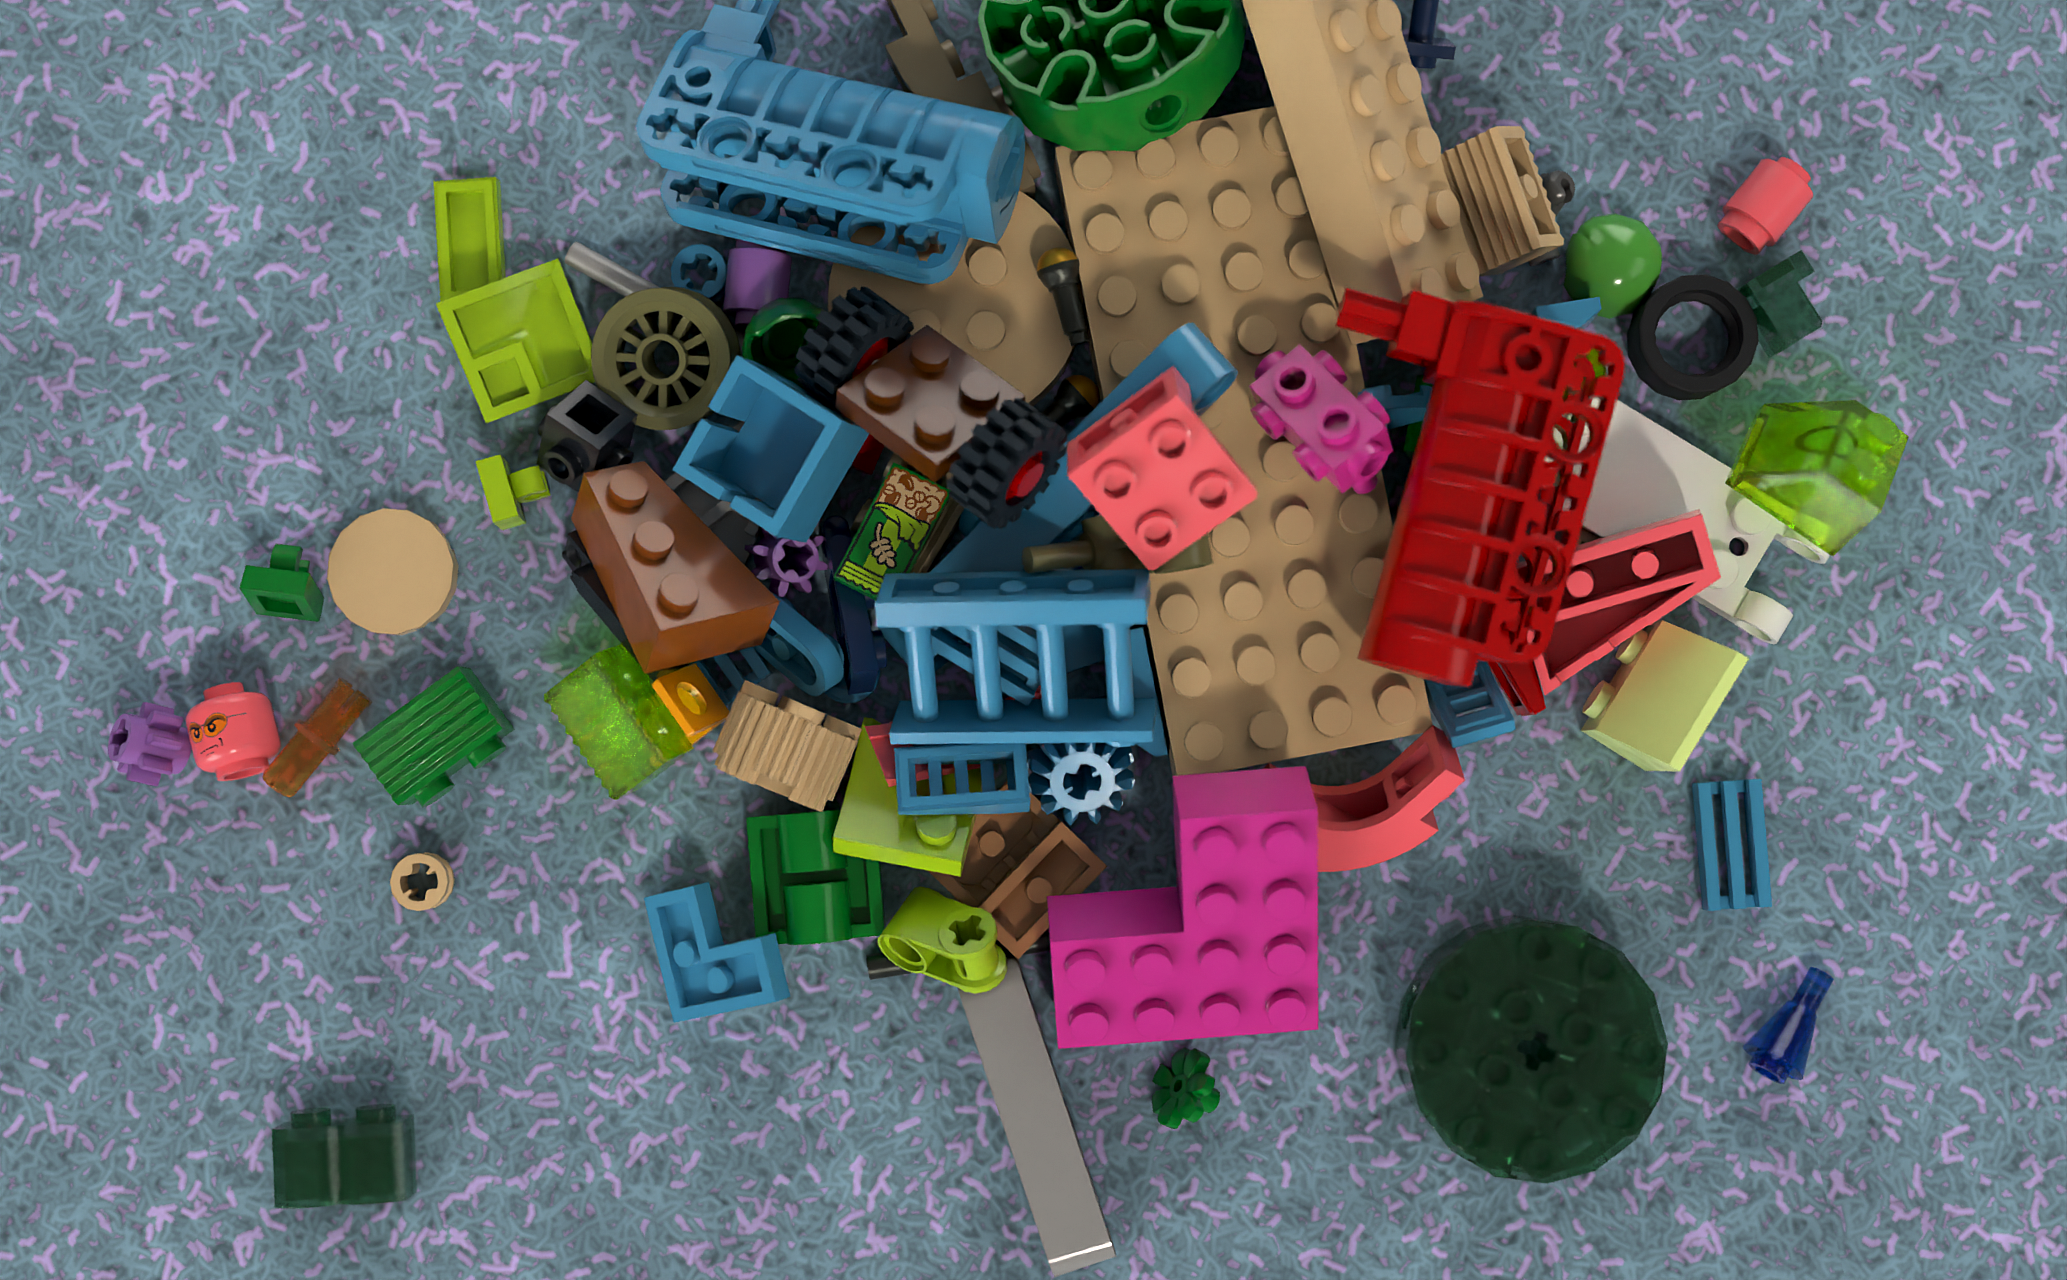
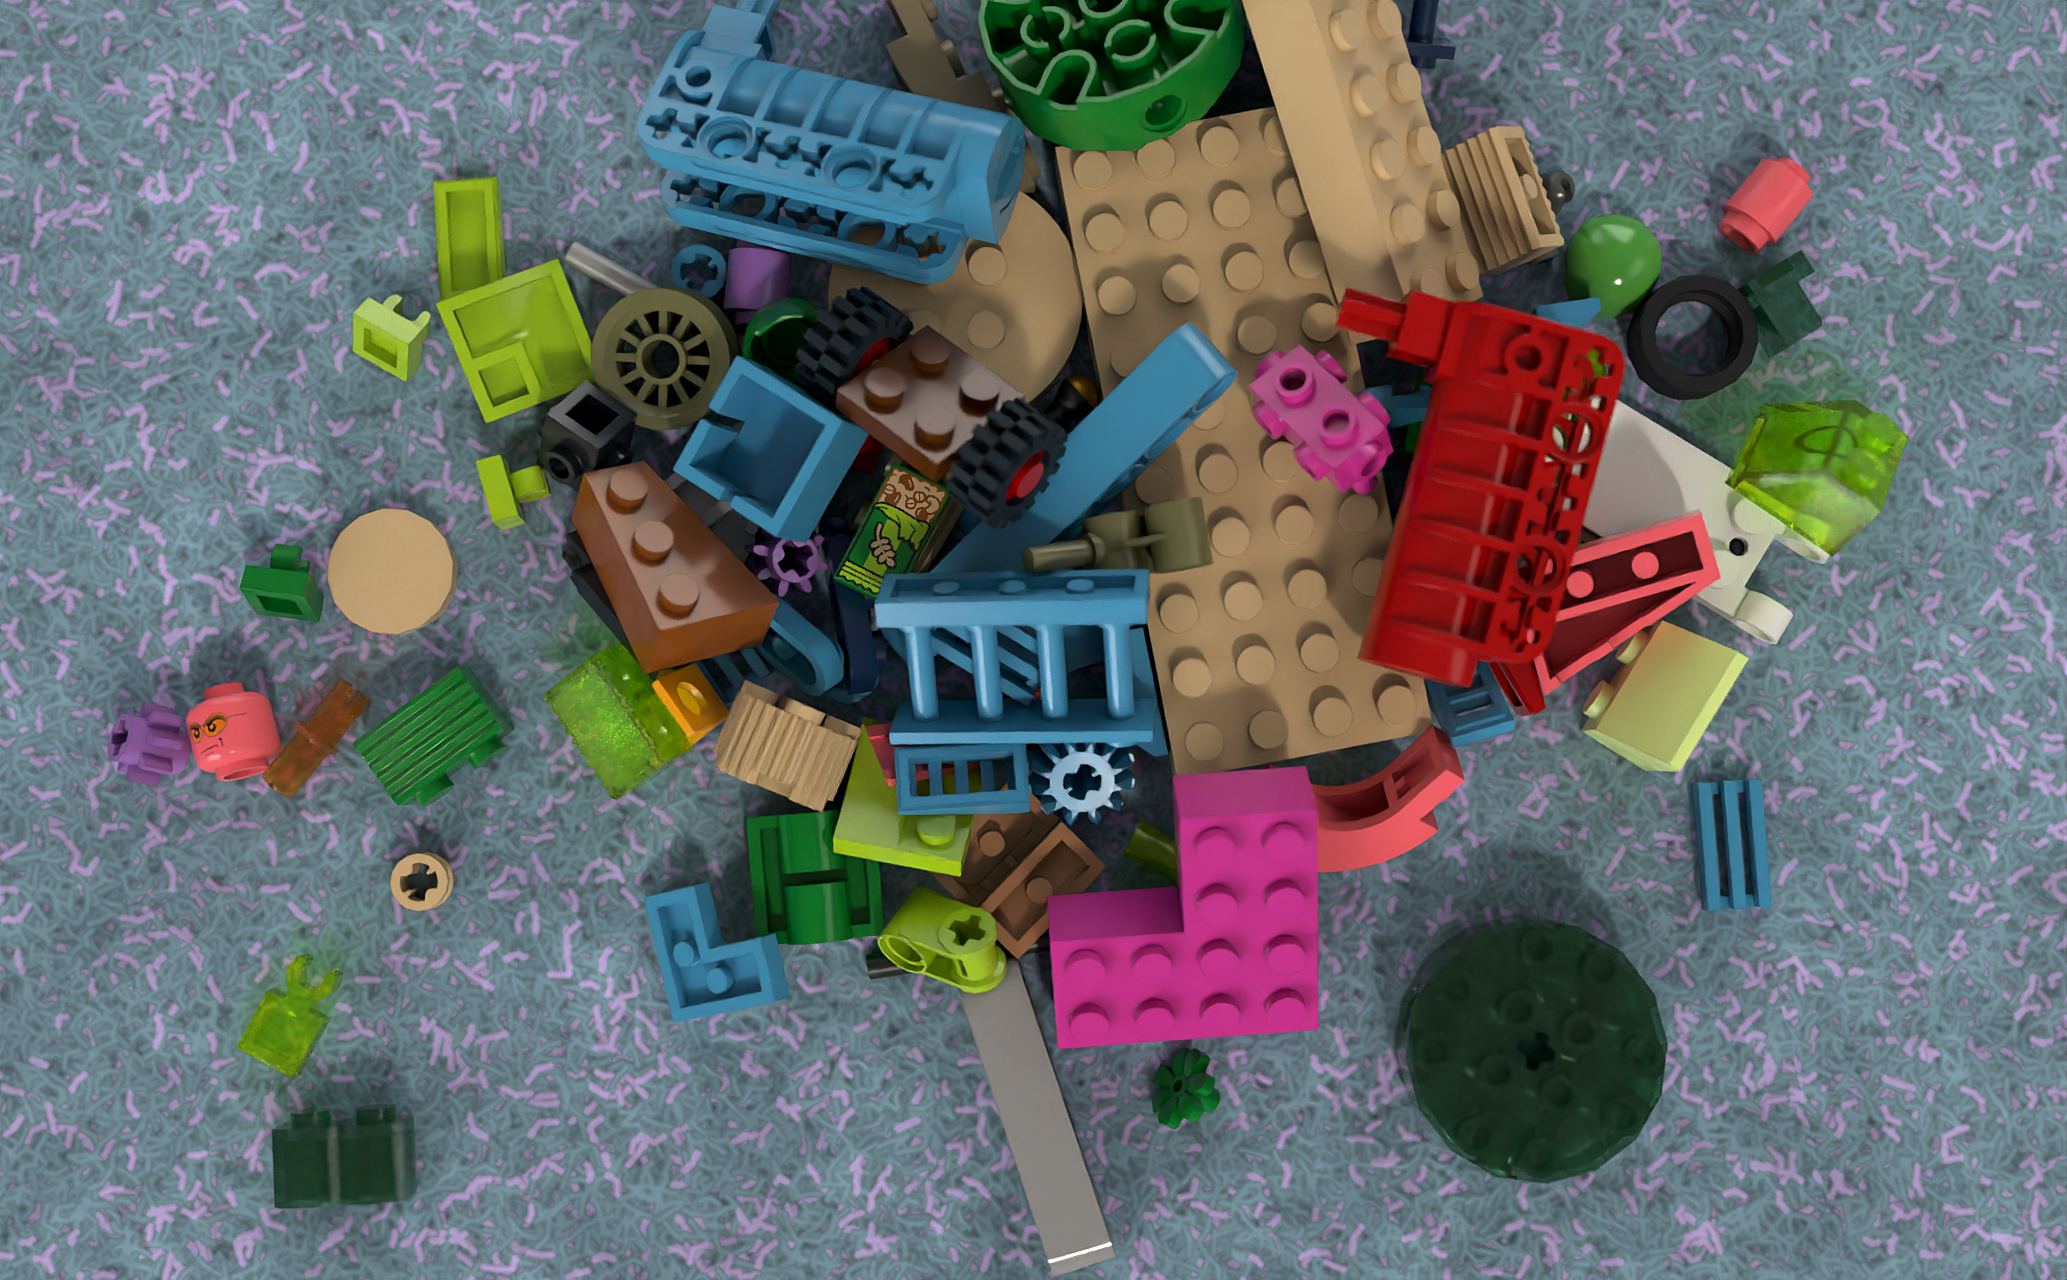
pearl dark grey piece [1037,247,1089,346] -> none
coral bracket [1067,366,1257,570] -> none
clear blue cone [1743,967,1834,1084] -> none
none -> clear neon green plate [236,953,343,1078]
none -> lime tile [353,294,431,382]
none -> clear neon green pin [1122,819,1177,887]

